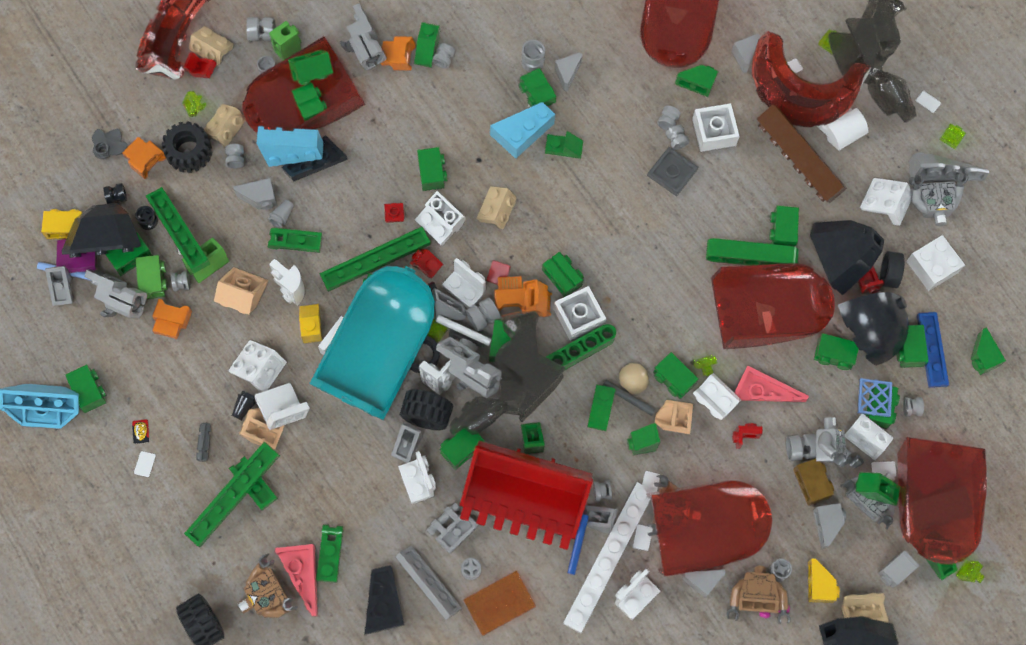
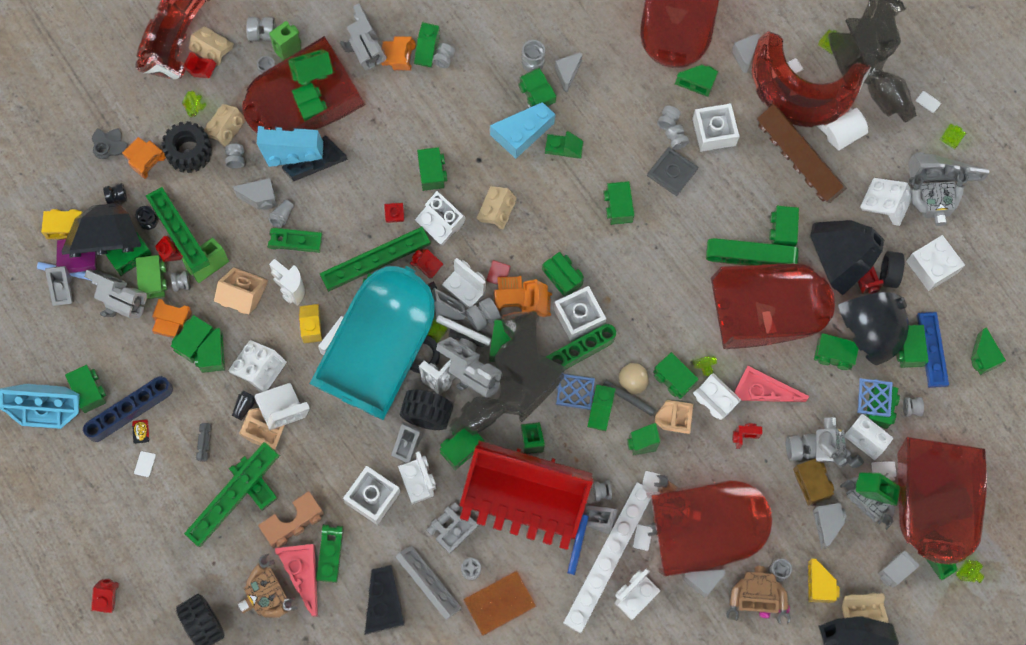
none -> dark blue beam [83,376,173,442]
none -> red bracket [91,579,119,613]
none -> red bracket [155,236,183,262]
none -> green brick [171,315,214,363]
none -> green slope [195,328,225,373]
none -> nougat arch [258,491,324,549]
none -> white brick [343,466,401,525]
none -> medium blue window [556,373,595,410]
none -> green brick [603,181,635,225]

